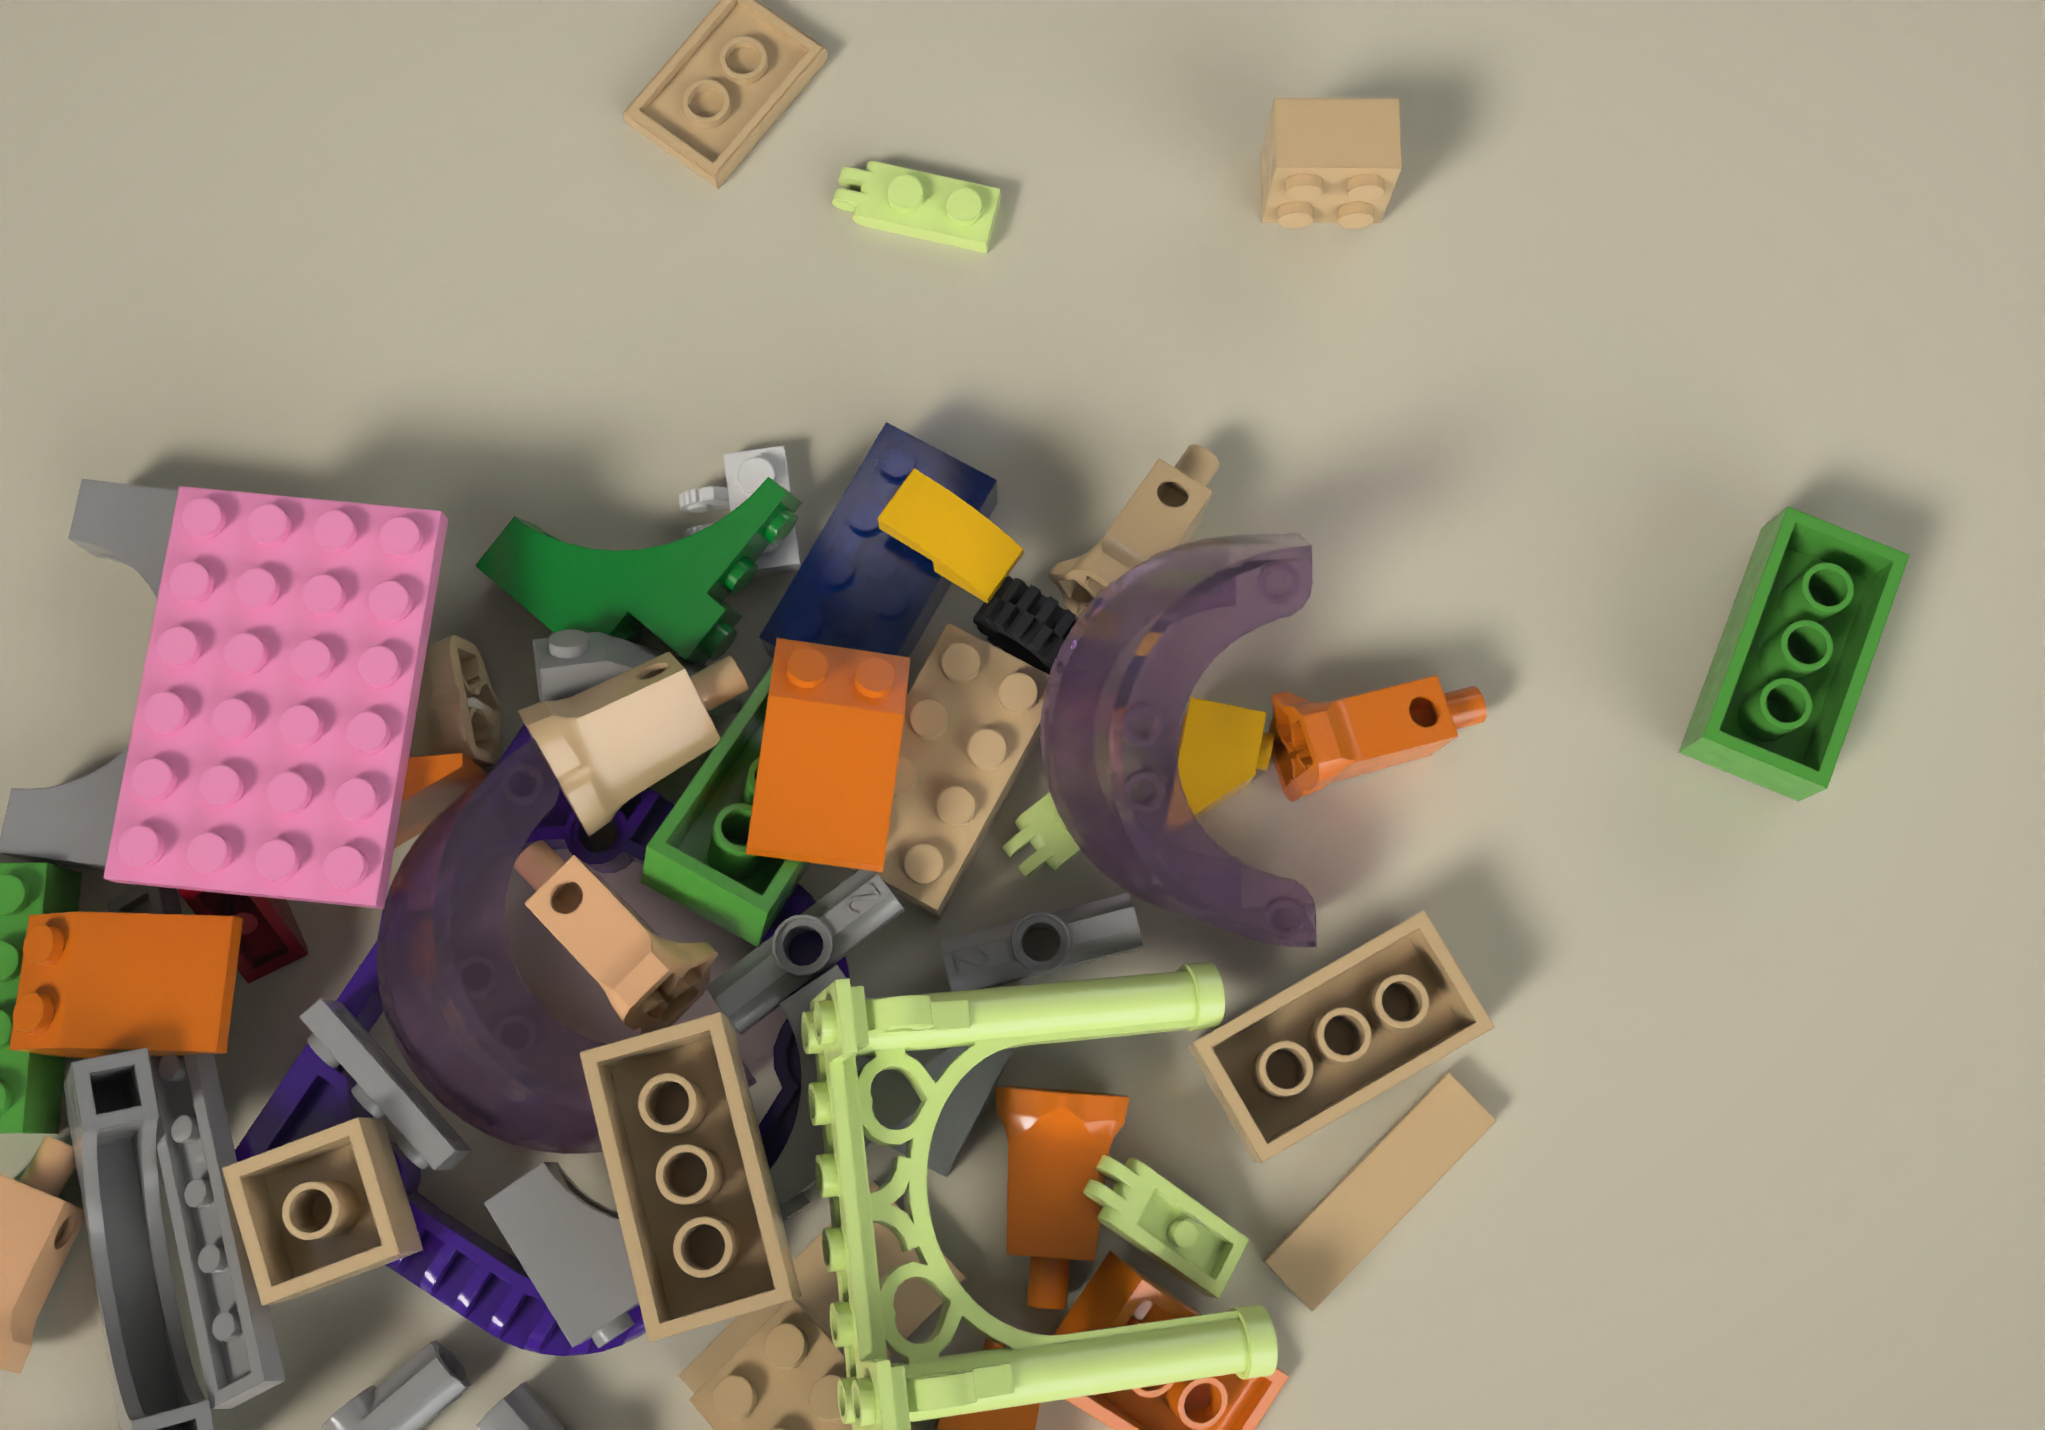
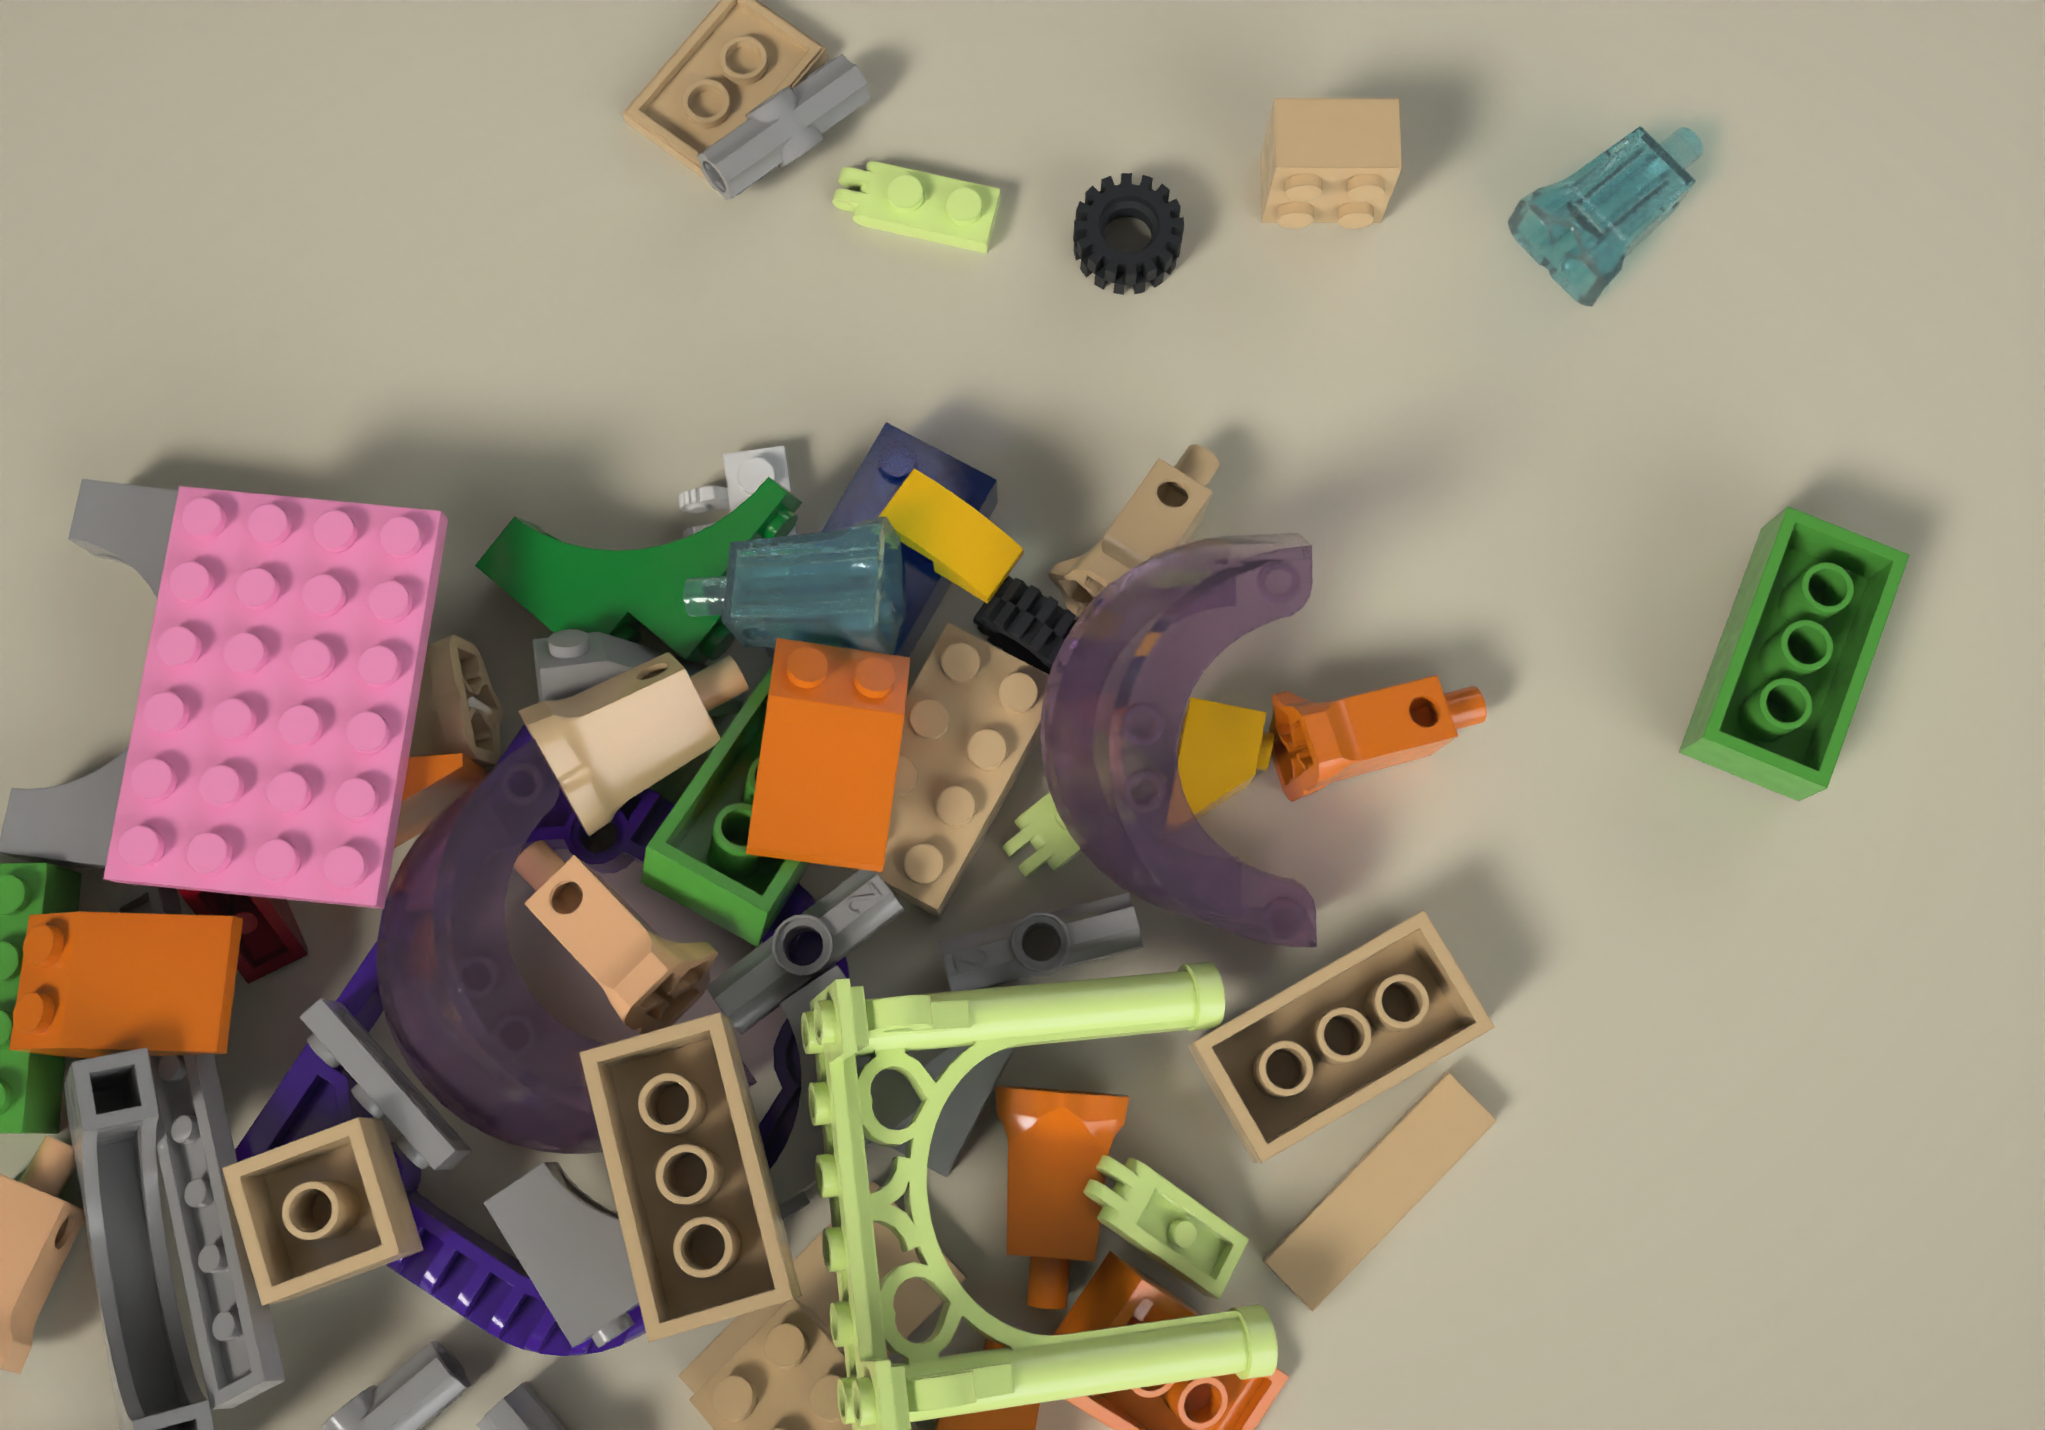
none -> clear light blue piece [683,516,906,655]
none -> light grey piece [697,54,871,200]
none -> black tyre [1073,173,1184,295]
none -> clear light blue piece [1508,126,1703,307]

